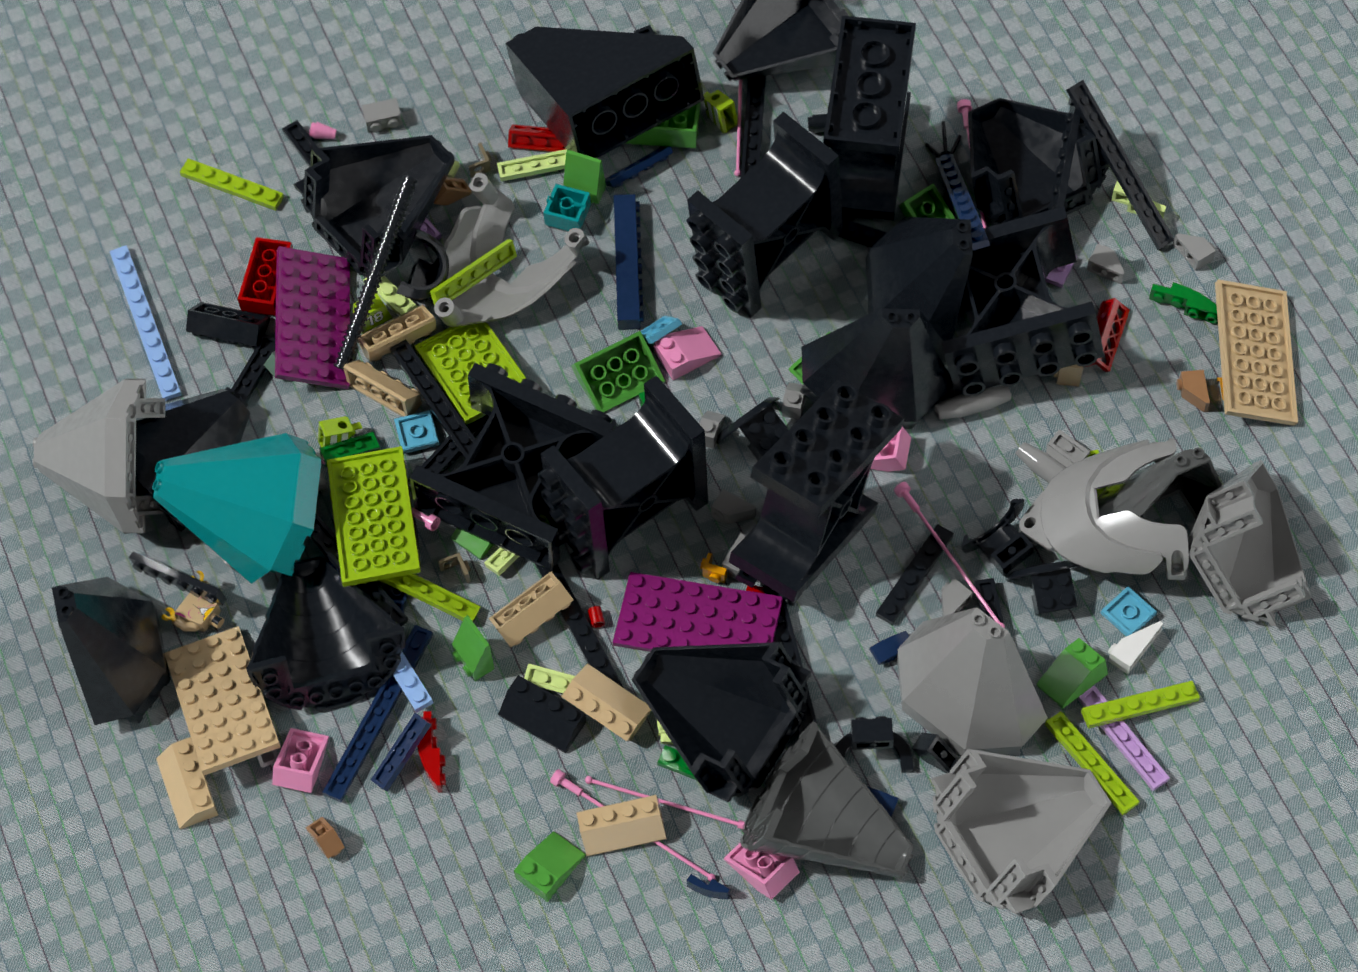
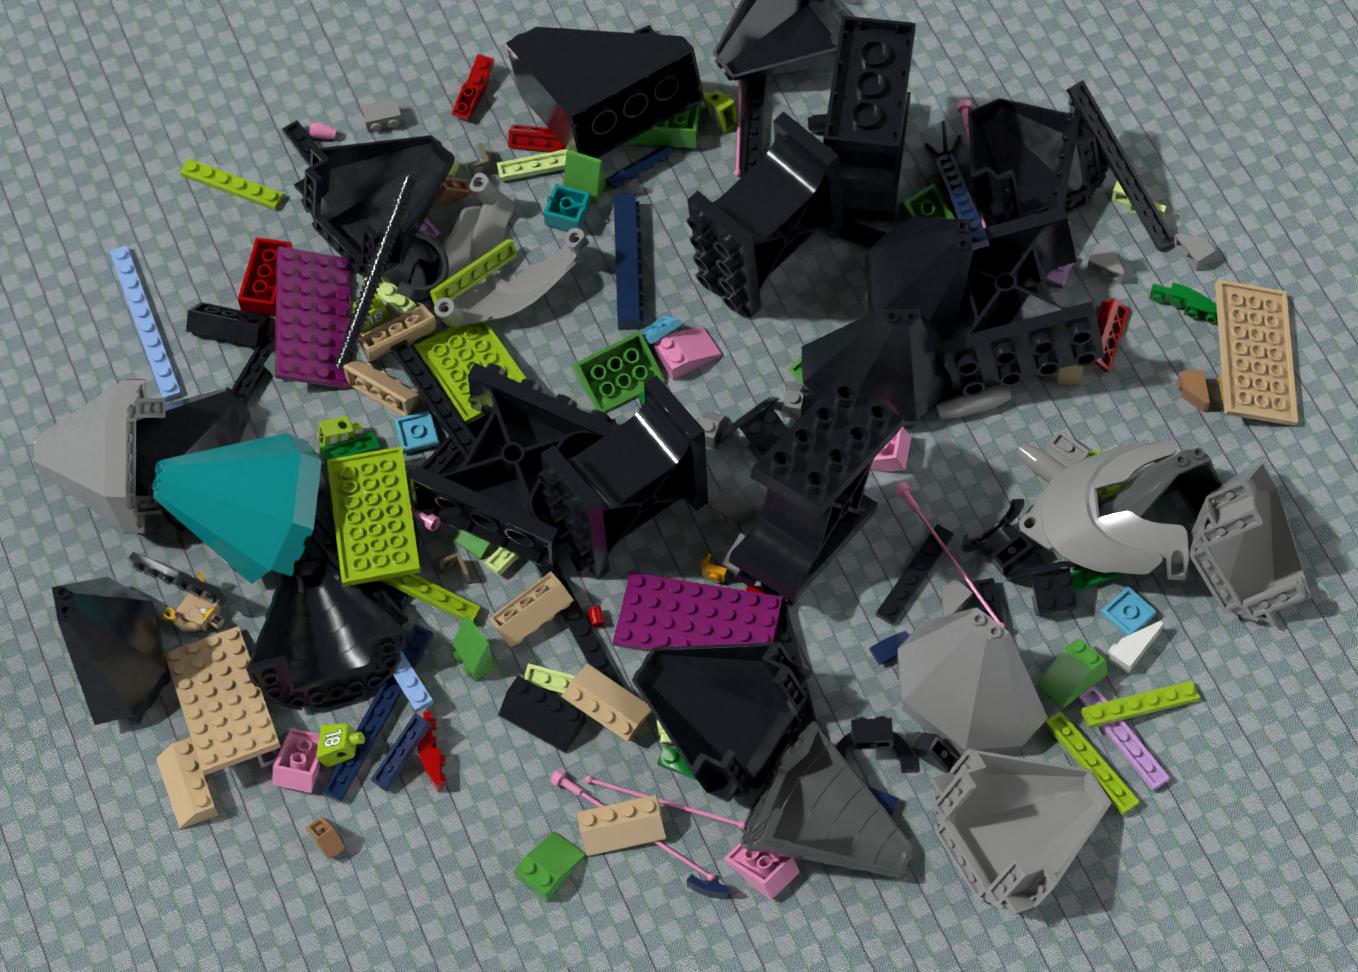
none -> lime torso [316,723,365,768]
none -> red slope [451,54,495,120]
none -> green plate [1071,567,1126,593]

